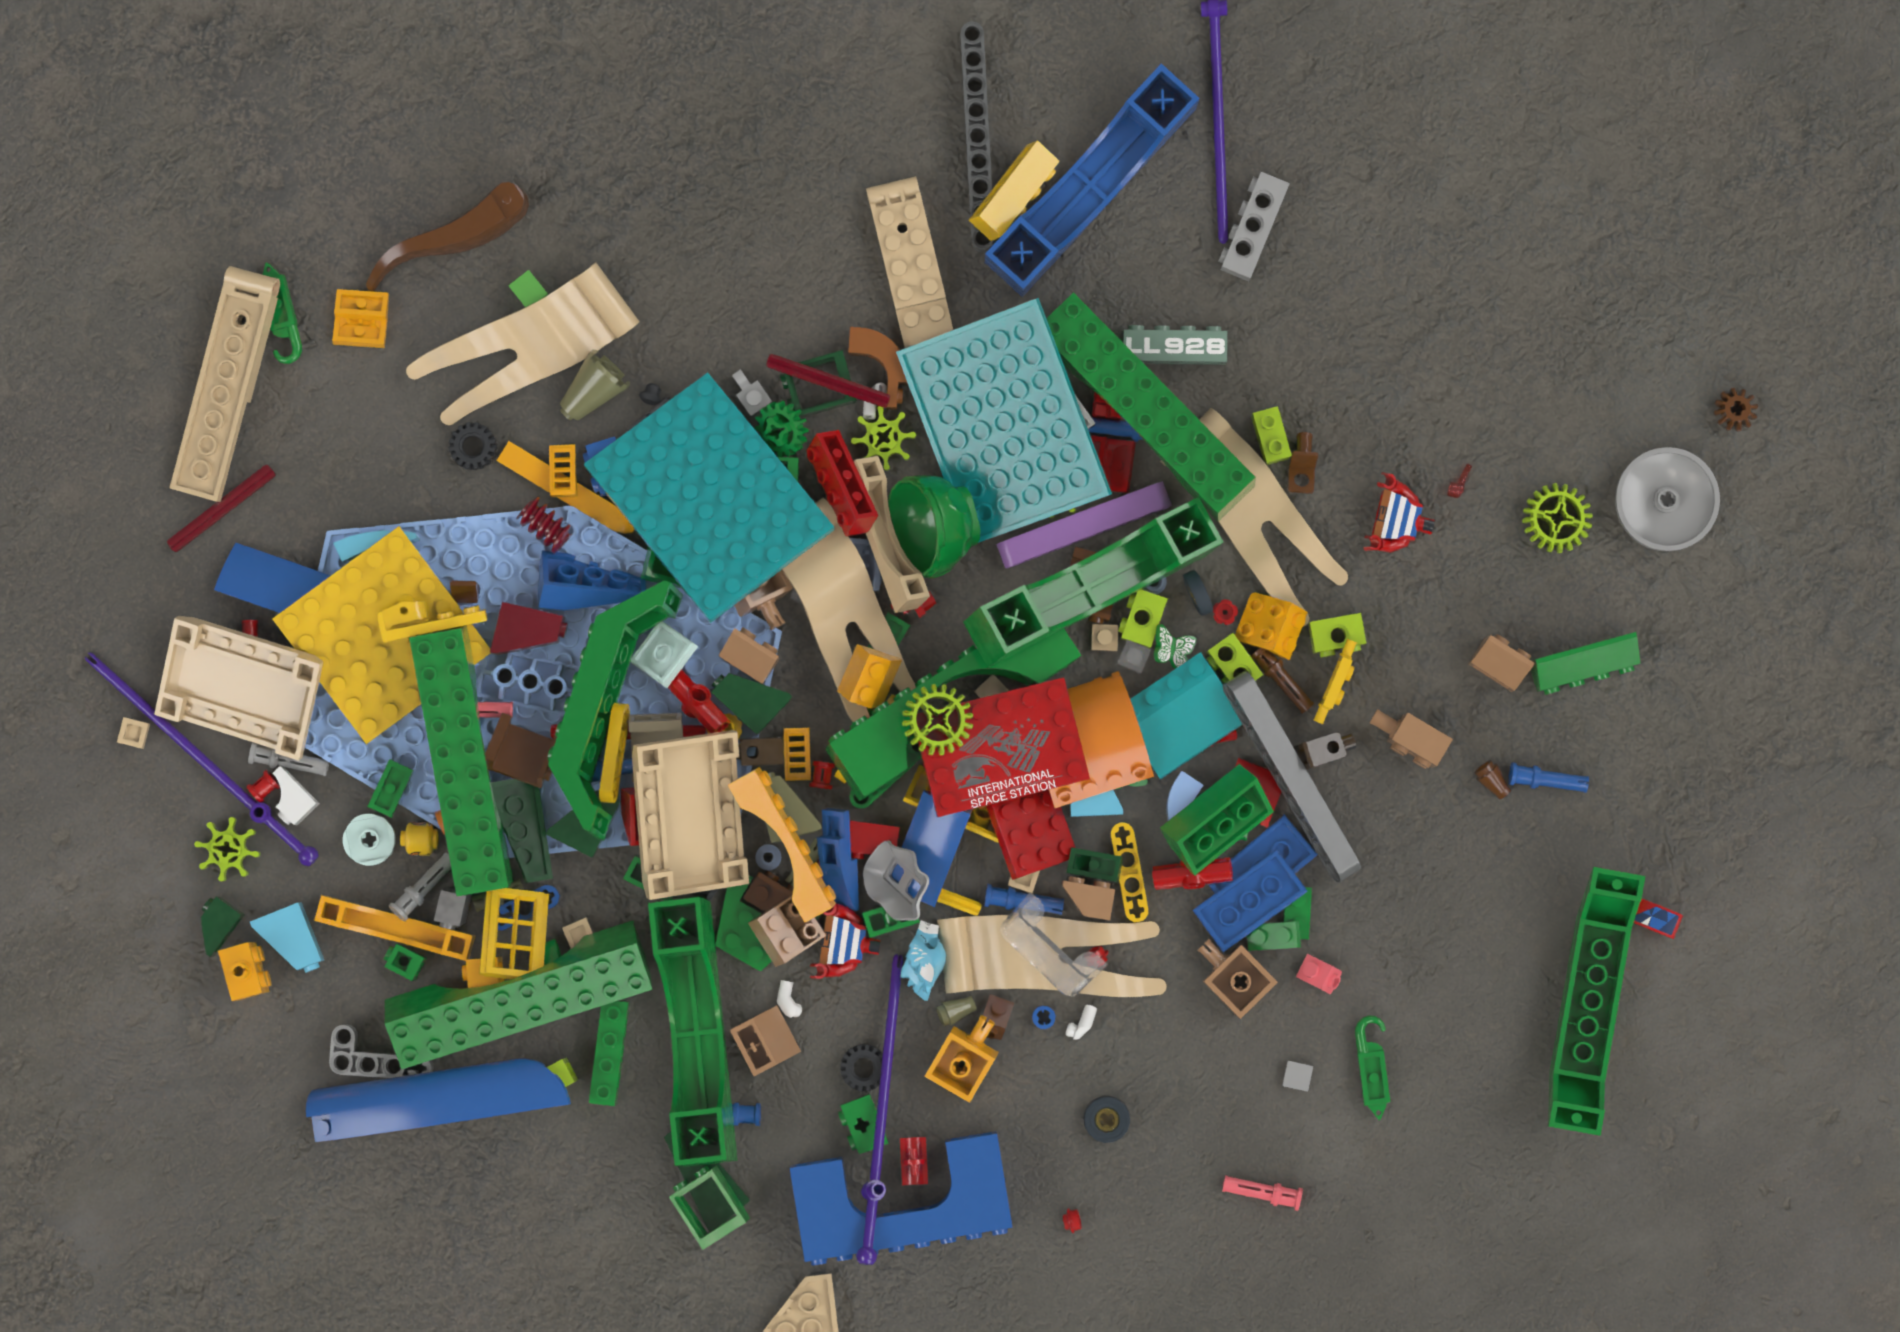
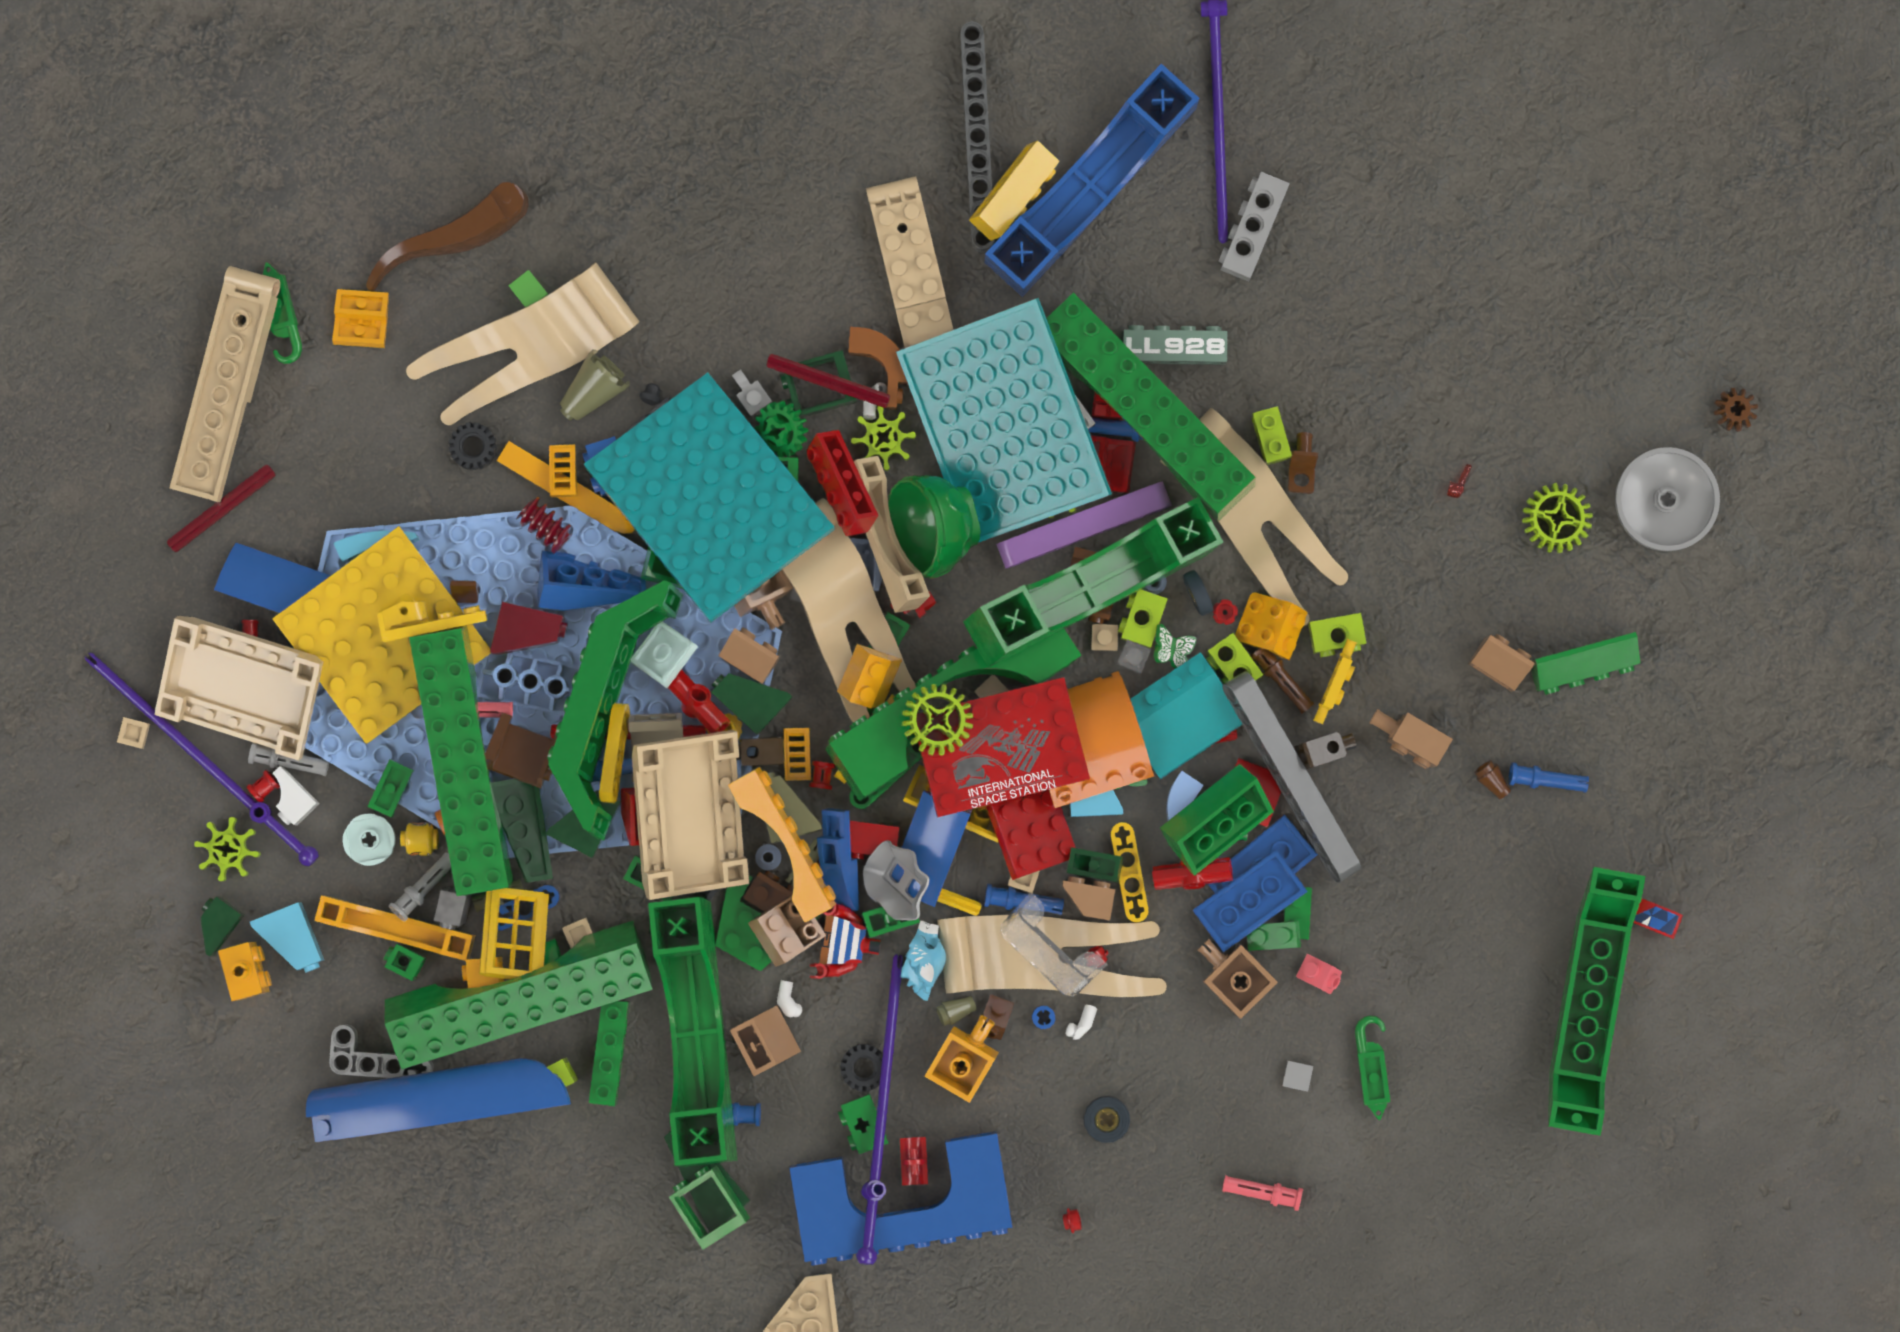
torso [1364,472,1435,553] -> none

